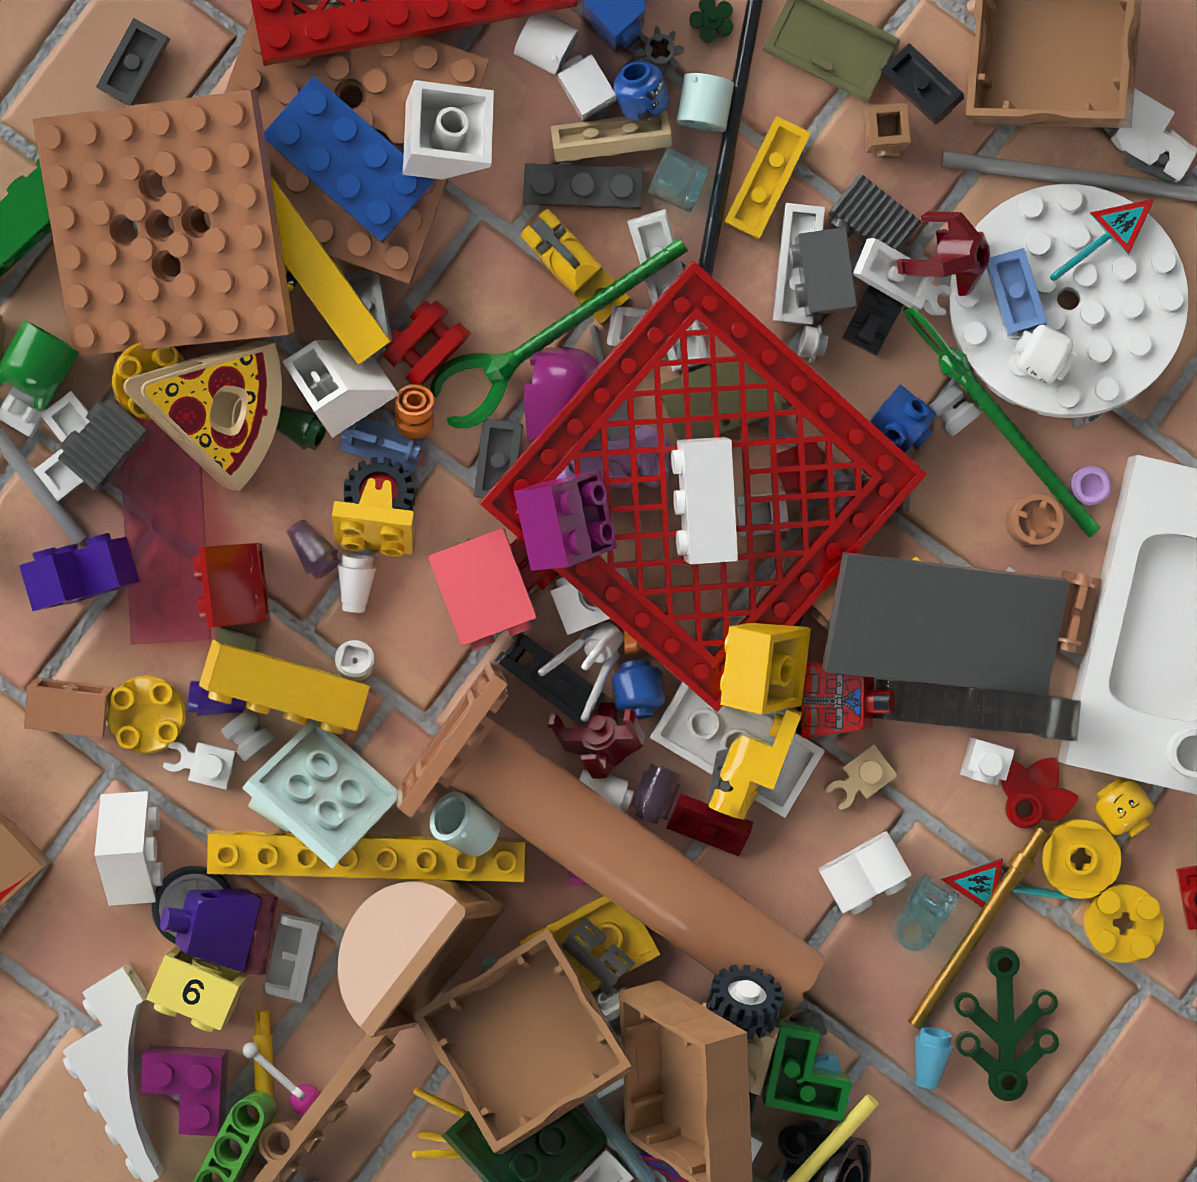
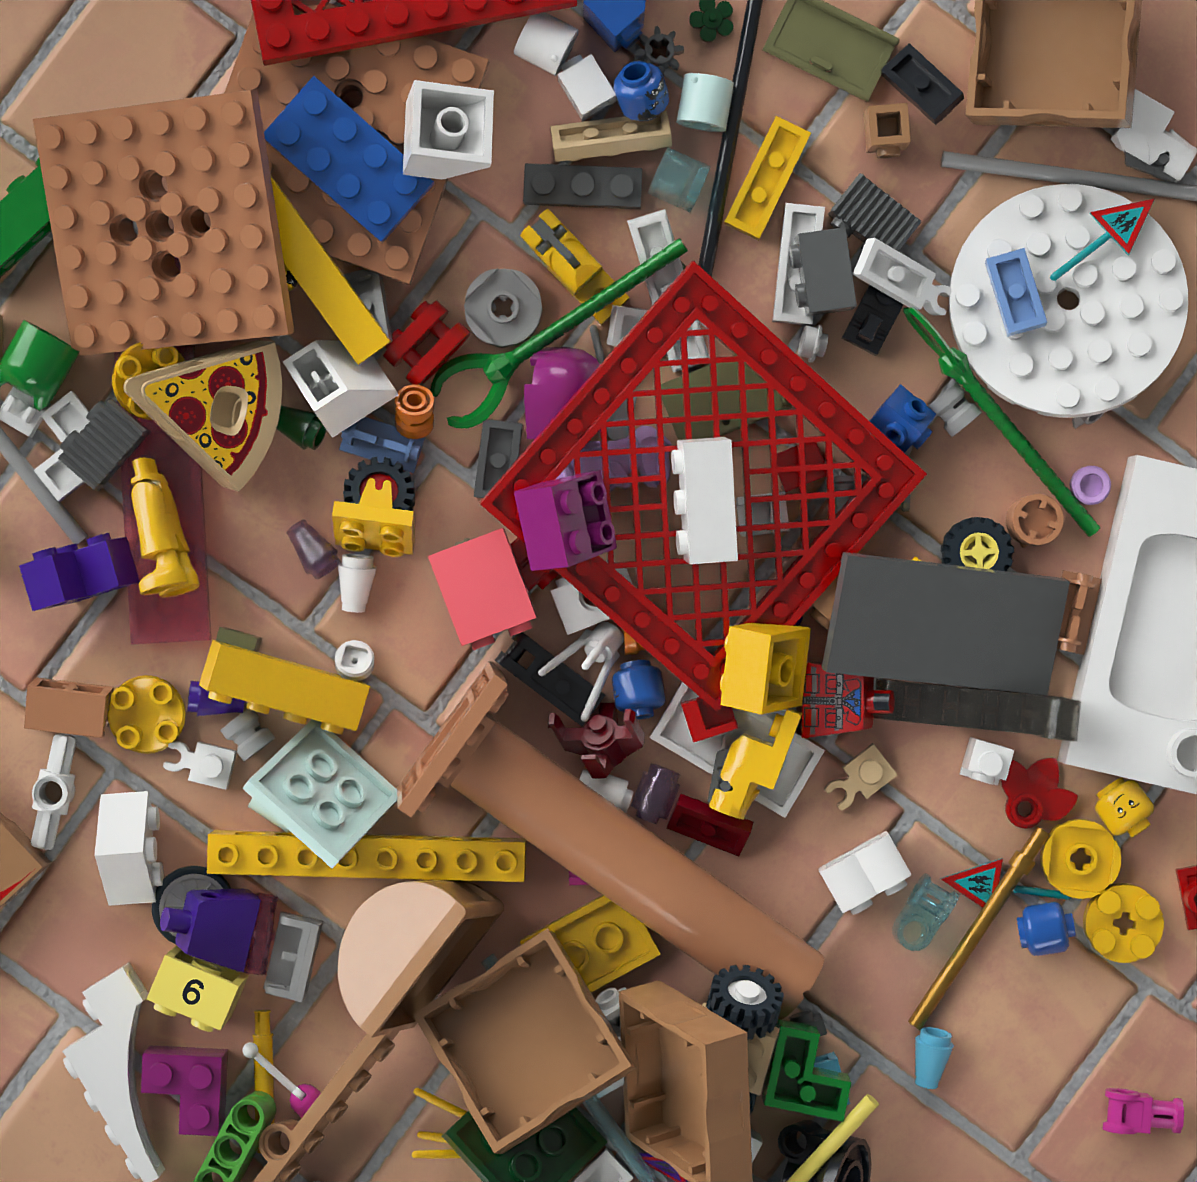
dark grey plate [96,18,170,106] -> none
red slope [193,543,271,628] -> none
light aqua piece [430,791,500,857] -> none
dark grey piece [562,918,635,996] -> none
dark red piece [896,211,990,296] -> none
dark green plant [954,946,1059,1101] -> none
white head [1014,325,1077,384] -> none
none -> white axle [31,734,77,850]
none -> yellow piece [130,457,200,598]
none -> light grey plate [464,268,543,348]
none -> red panel [681,697,739,743]
none -> black wheel [940,517,1014,571]
none -> blue head [1017,902,1076,956]
none -> dark pink connector [1102,1088,1184,1134]

